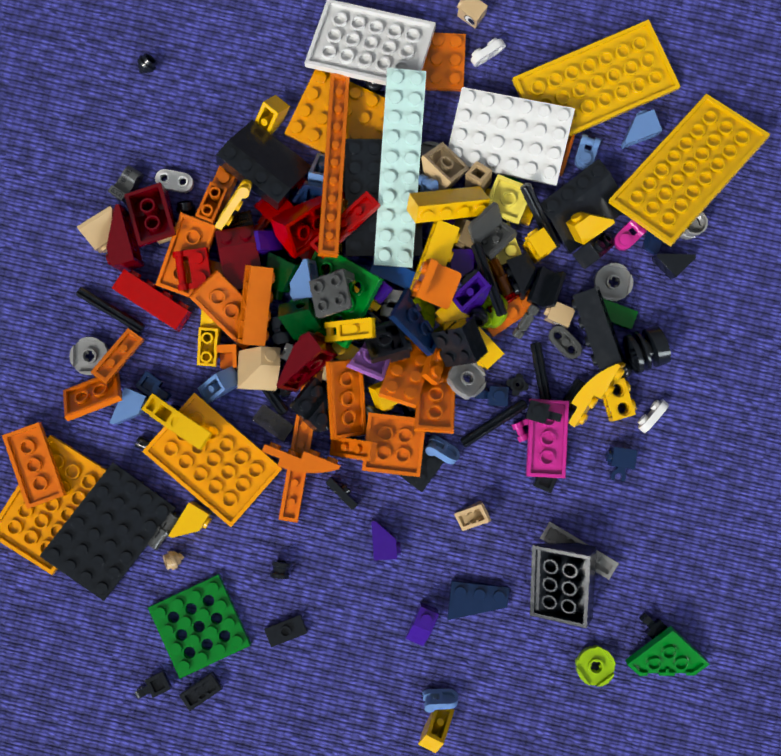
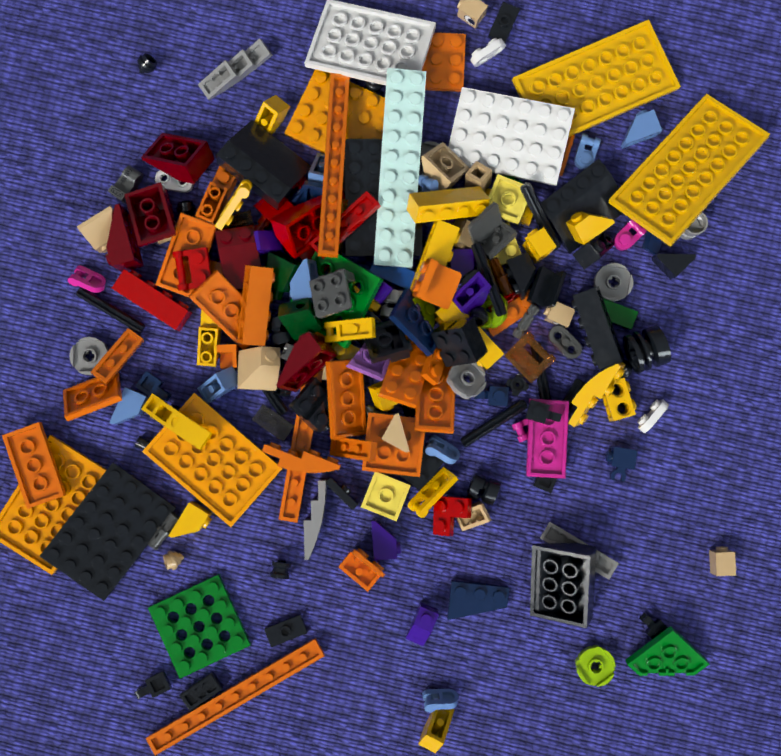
none -> dark pink plate [68,265,106,293]
none -> dark red slope [141,133,215,184]
none -> orange plate [146,638,325,756]
none -> light grey slope [198,38,273,100]
none -> light grey slope [304,479,327,560]
none -> orange bracket [338,548,385,592]
none -> light yellow plate [361,472,411,521]
none -> tan slope [382,413,410,452]
none -> yellow plate [408,467,458,518]
none -> red plate [433,496,472,536]
none -> black wheel [467,472,501,505]
none -> black plate [488,2,520,44]
none -> clear orange plate [504,332,556,383]
none -> tan brick [709,546,736,576]

